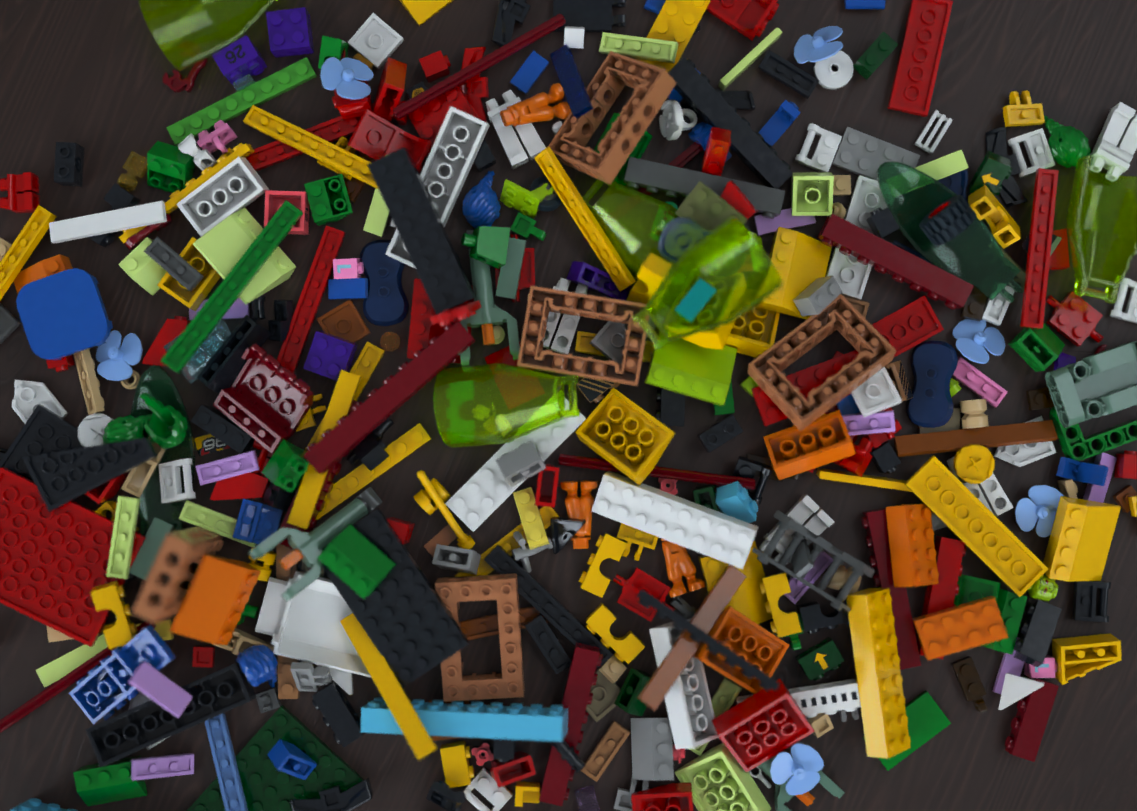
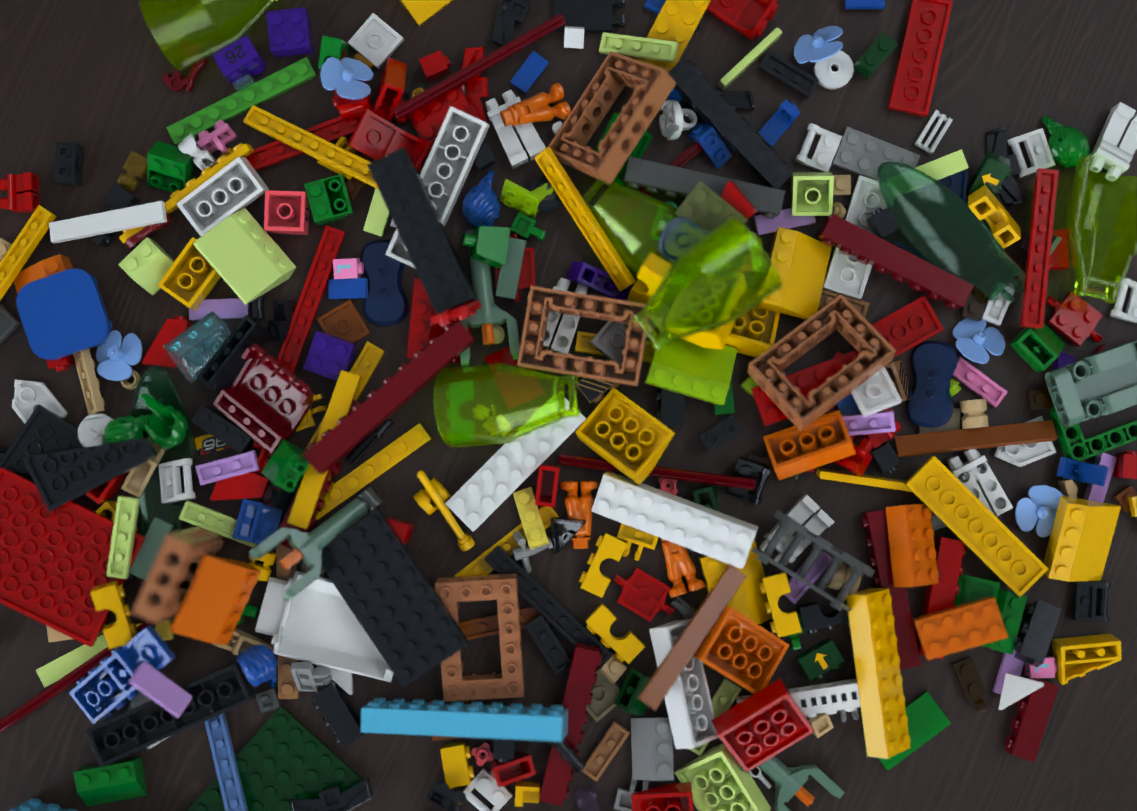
lavender tile [131,753,194,781] -> none
dark grey tile [144,237,204,292] -> none
green plate [161,200,303,374] -> none
red plate [192,646,215,668] -> none
blue slope [267,739,317,780] -> none
green slope [318,524,396,599] -> none
yellow tile [340,613,437,760] -> none
black brick [353,435,389,471] -> none
clear orange plate [380,332,400,351] -> none
nougat sticker [424,524,457,557] -> none
light grey brick [432,544,481,575] -> none
light grey brick [496,441,546,487] -> none
clear blue tile [550,44,593,119] -> none
black plate [637,589,780,692] -> none
coral plate [673,744,686,764] -> none
teal tile [675,278,716,323] -> none
red brick [702,127,731,176] -> none
medium azure brick [715,481,758,523] -> none
light blue piece [770,743,824,795] -> none
dark grey tile [791,539,814,578] -> none
light grey brick [793,276,842,317] -> none
black wheel [919,195,977,246] -> none
yellow tile [953,444,995,484] -> none
yellow hinge [1002,90,1045,127] -> none
lime head [1028,575,1058,602] -> none

